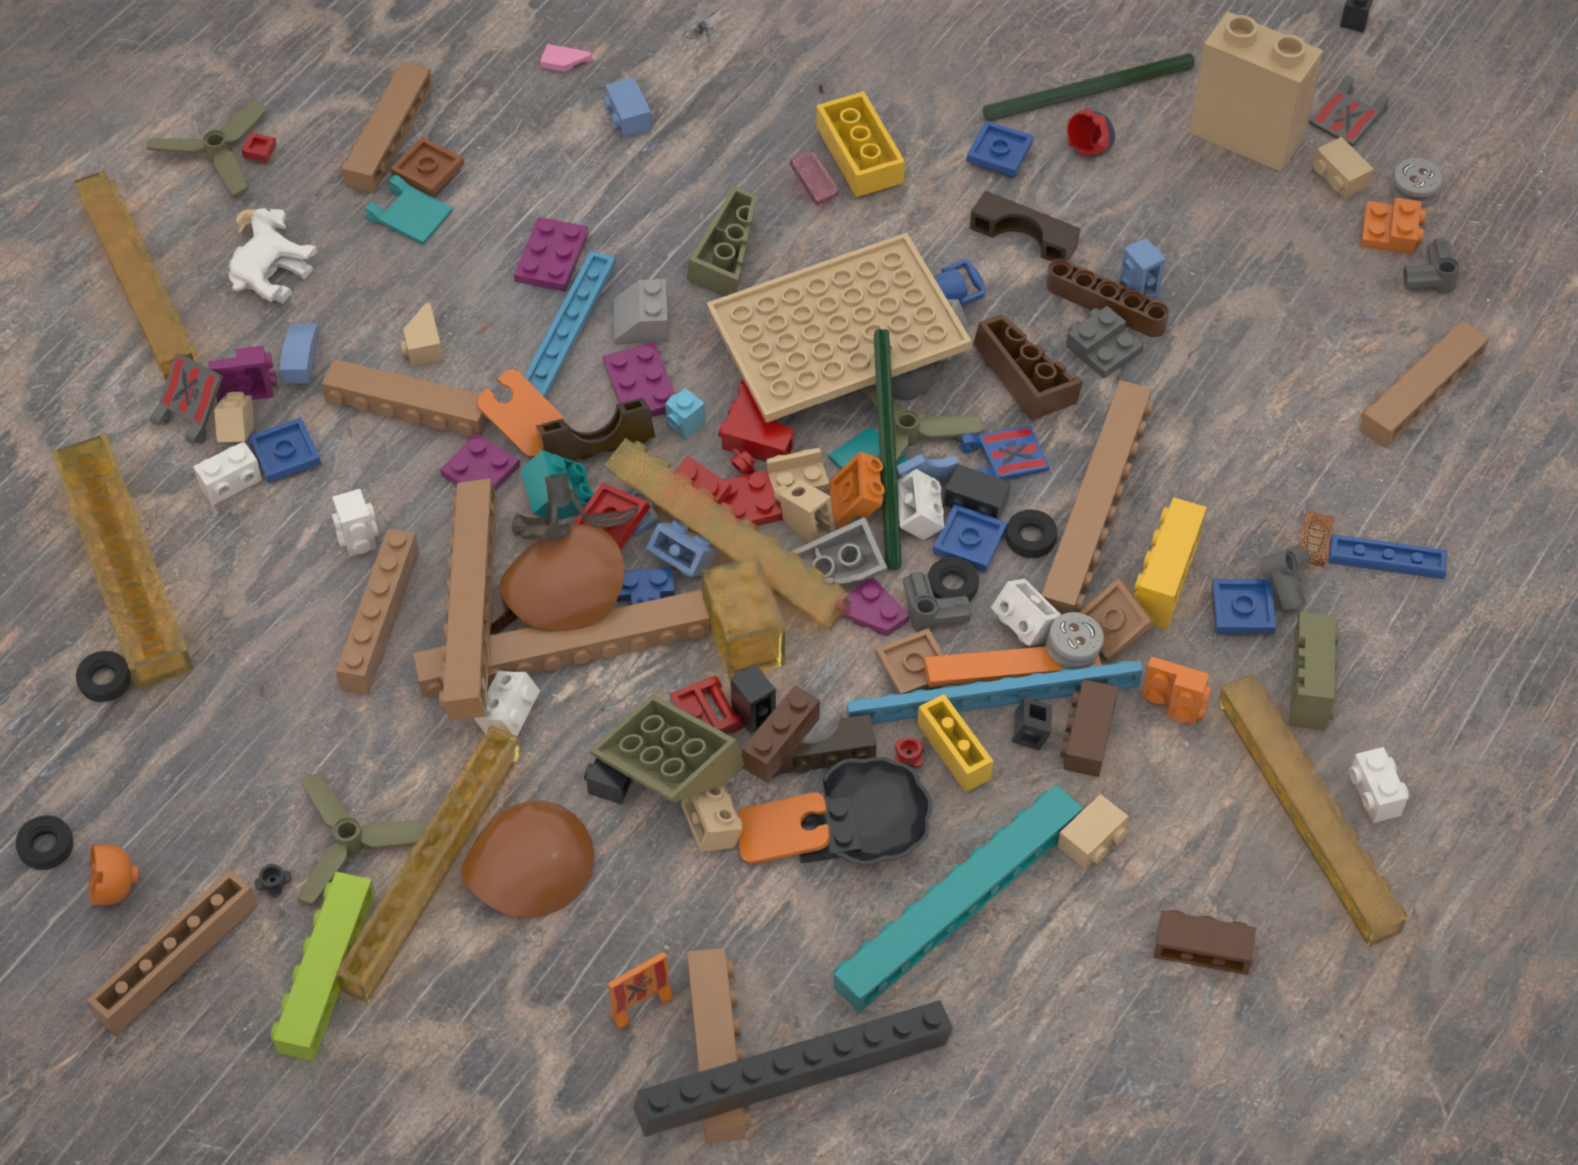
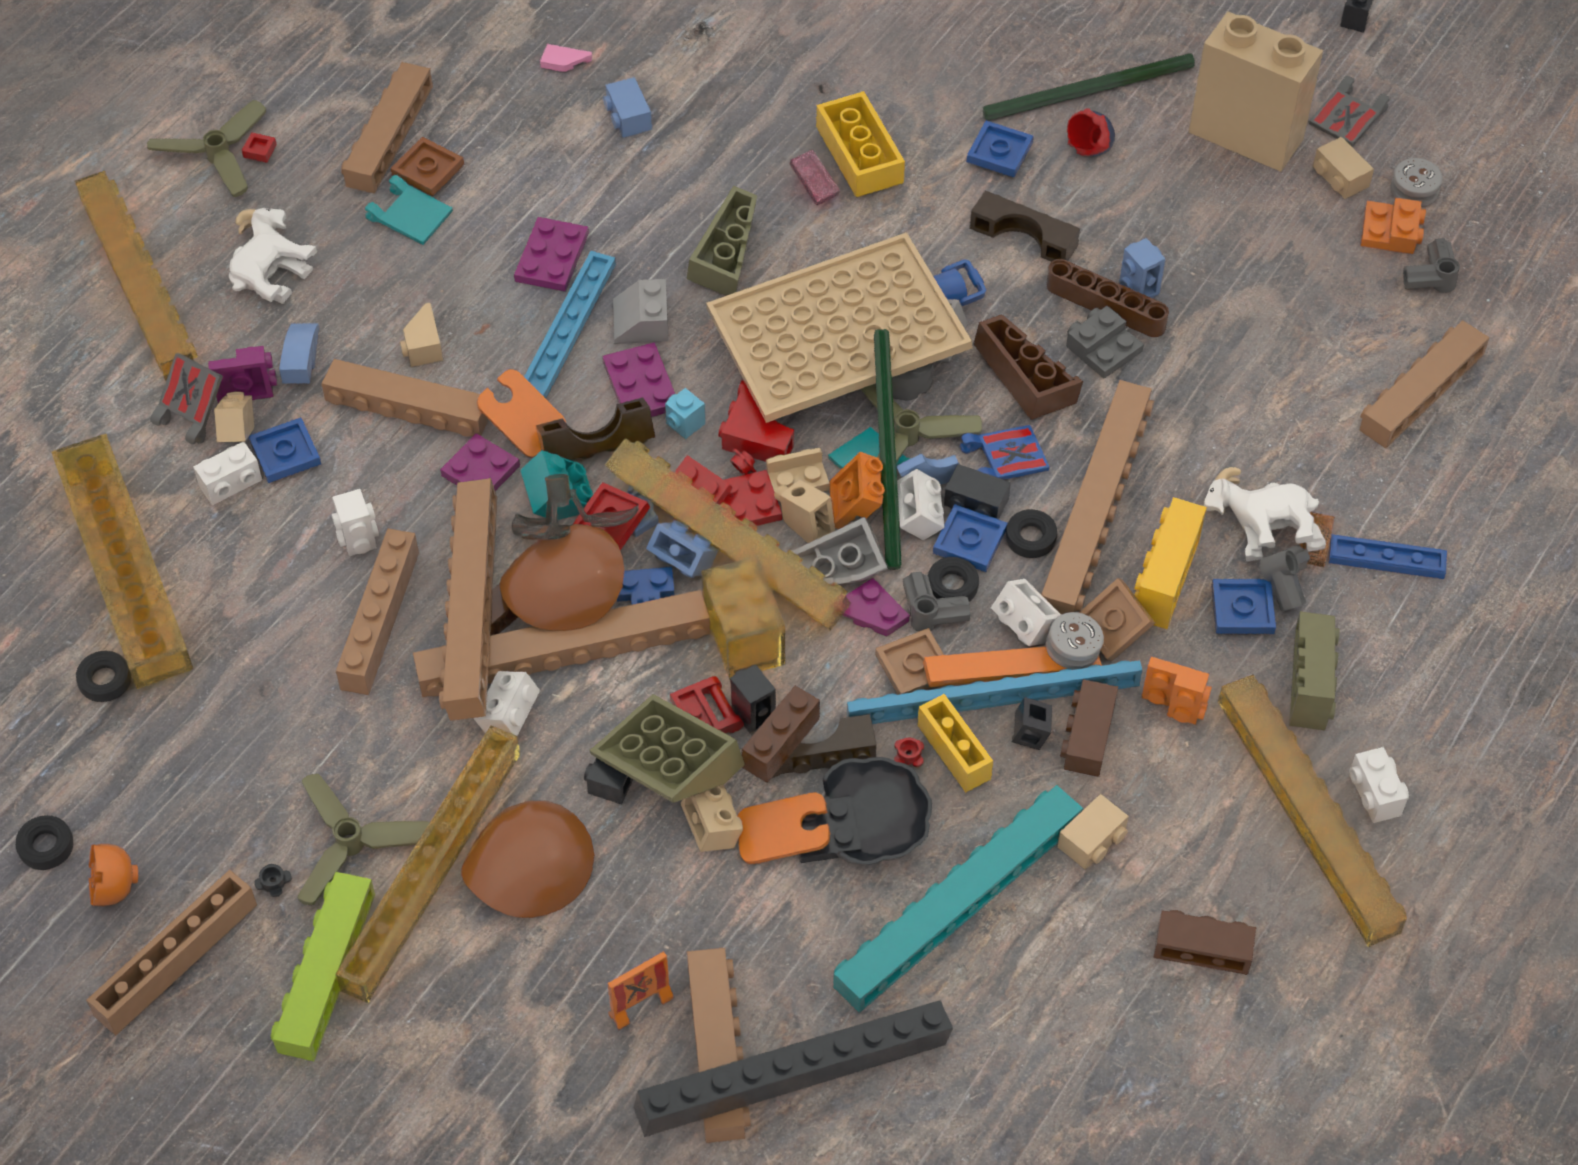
none -> white animal [1204,467,1326,562]

